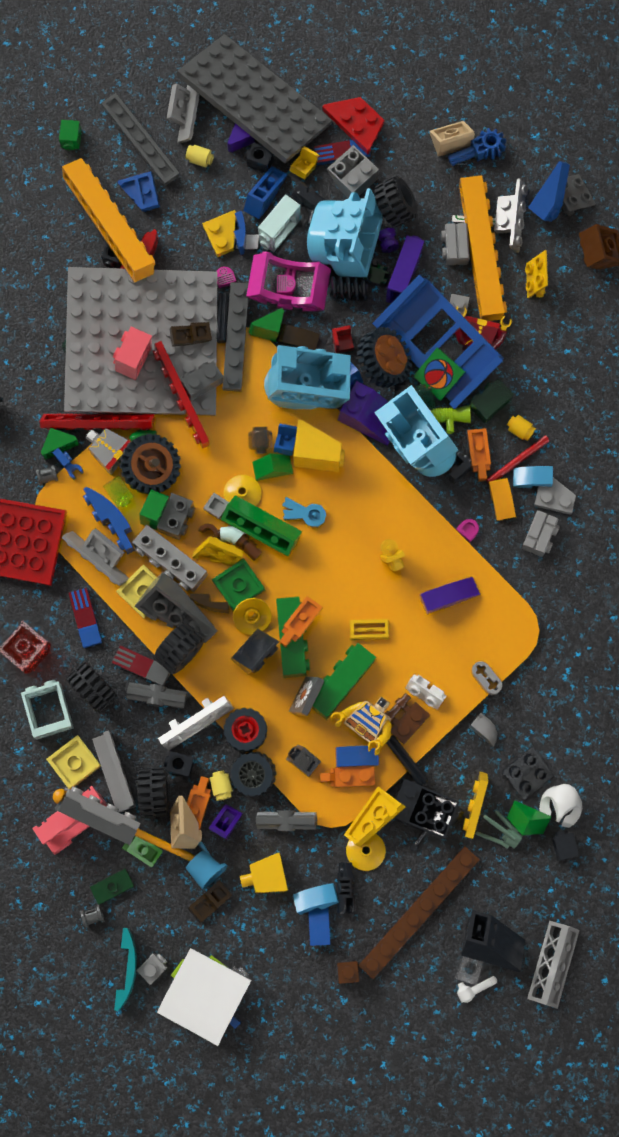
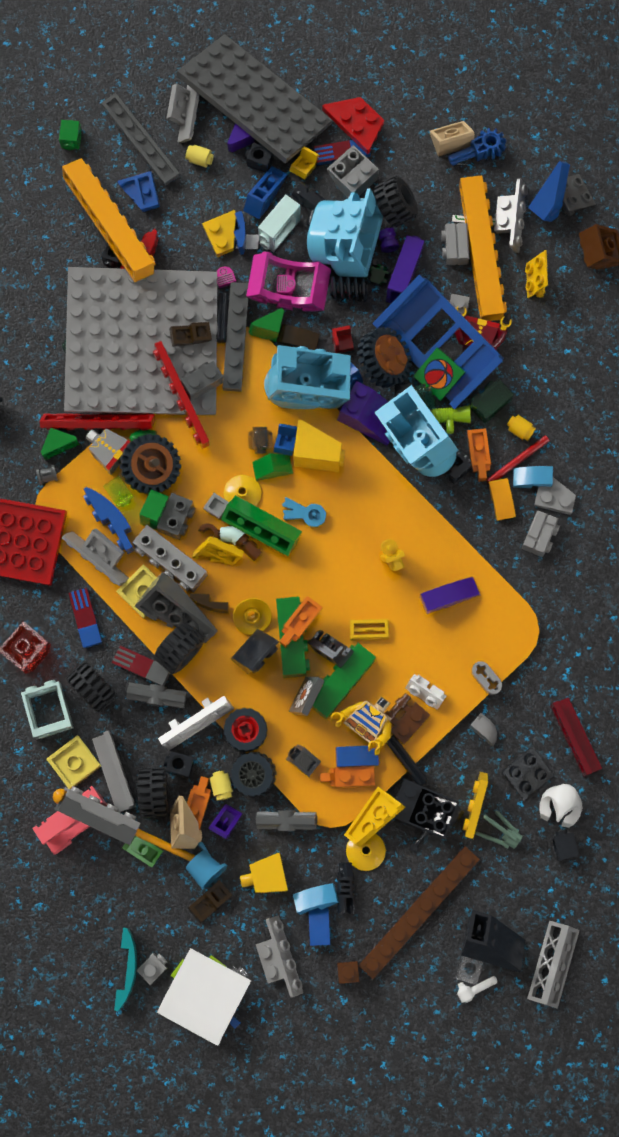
blue plate [52,448,84,480] -> none
dark grey bush [80,904,105,928] -> none
dark green plate [90,868,135,905] -> none
coral brick [113,326,152,380] -> none
green tile [212,558,265,611] -> none
dark pink tile [456,519,479,542] -> none
green slope [507,800,551,836] -> none
none -> light grey bracket [256,916,303,998]
none -> black hinge [307,630,354,668]
none -> dark red fence [550,697,602,777]

